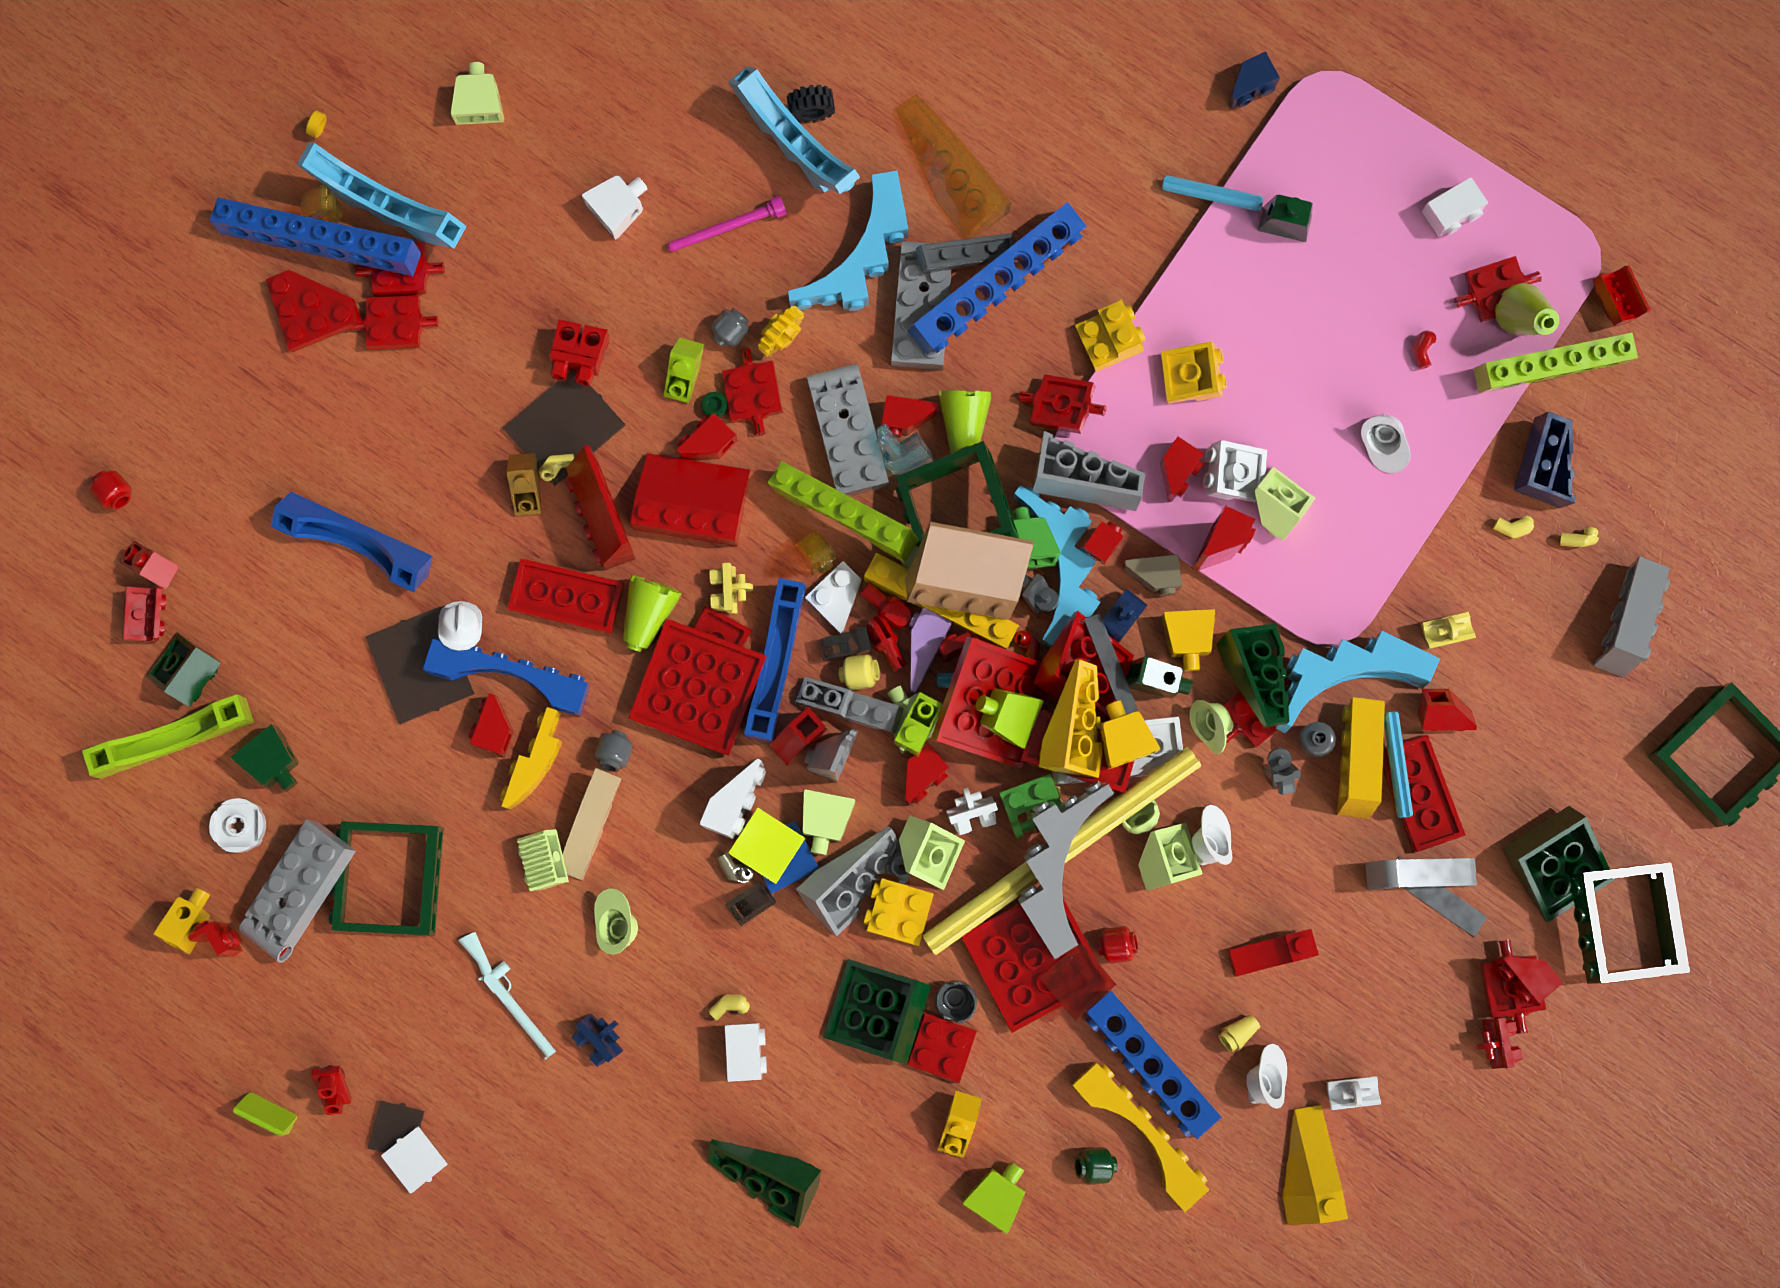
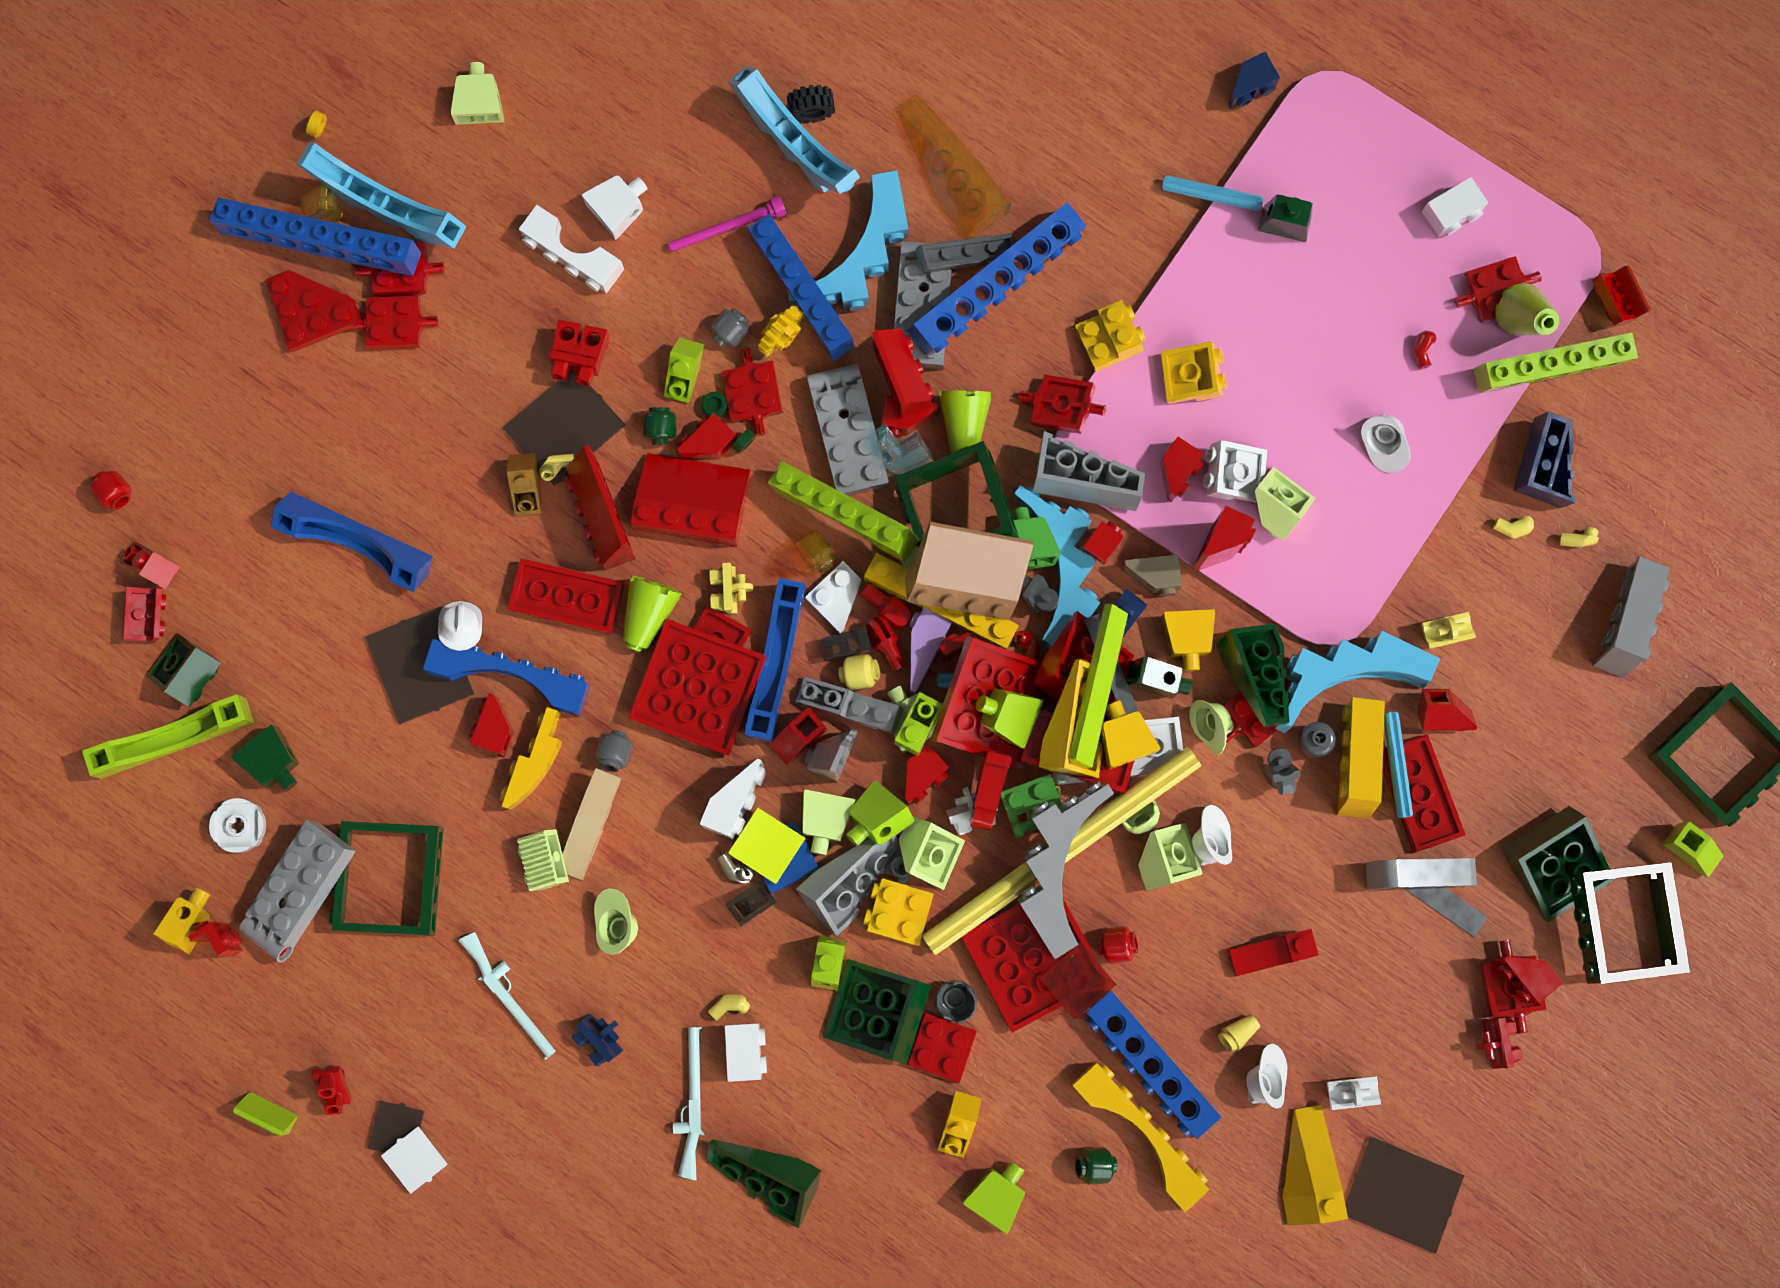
none -> white arch [519,205,624,294]
none -> dark green head [642,407,677,444]
none -> light aqua piece [673,1027,705,1180]
none -> dark green tile [731,428,756,454]
none -> blue arch [747,214,855,361]
none -> lime torso [811,935,847,991]
none -> lime torso [846,780,915,846]
none -> red slope [871,329,934,418]
none -> red leg [970,750,1012,831]
none -> lime tile [1068,604,1128,768]
none -> clear smoke piece [1345,1137,1464,1254]
none -> lime slope [1662,821,1724,878]

